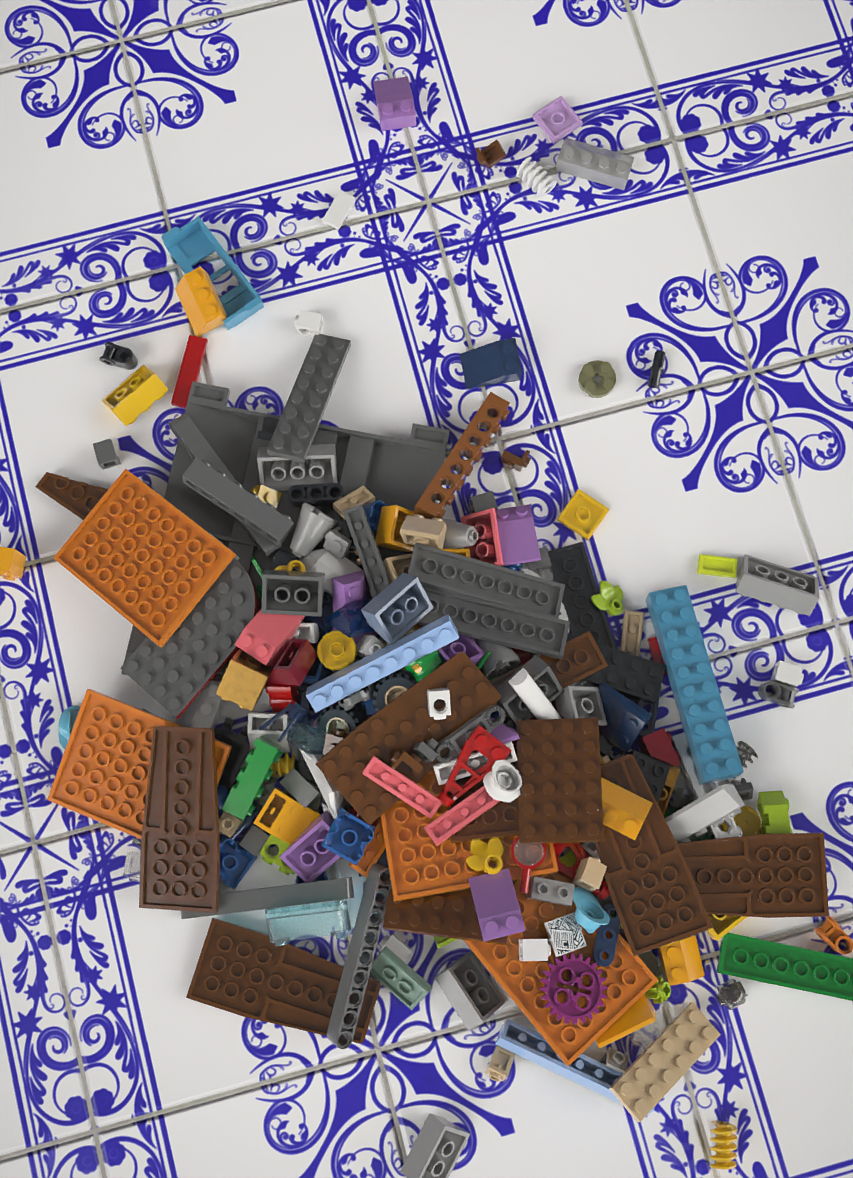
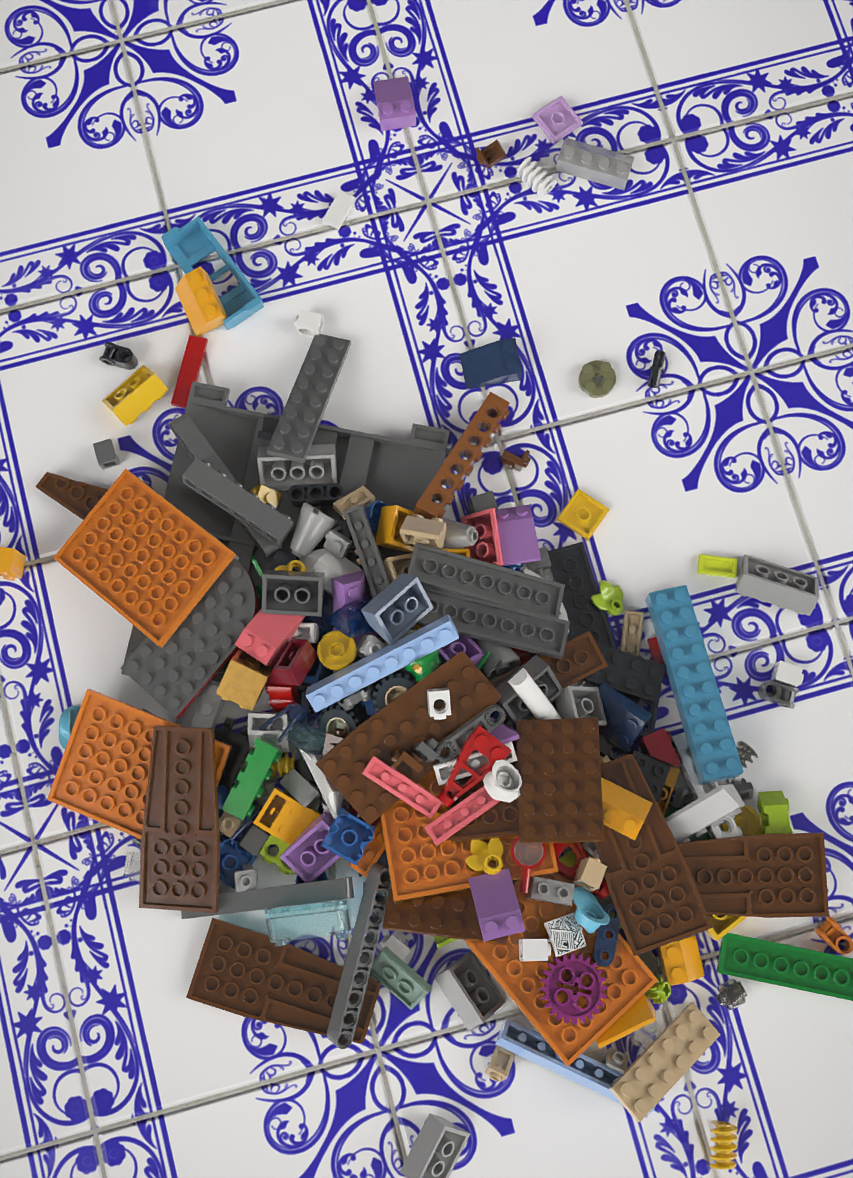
none -> light grey bracket [234,863,258,892]

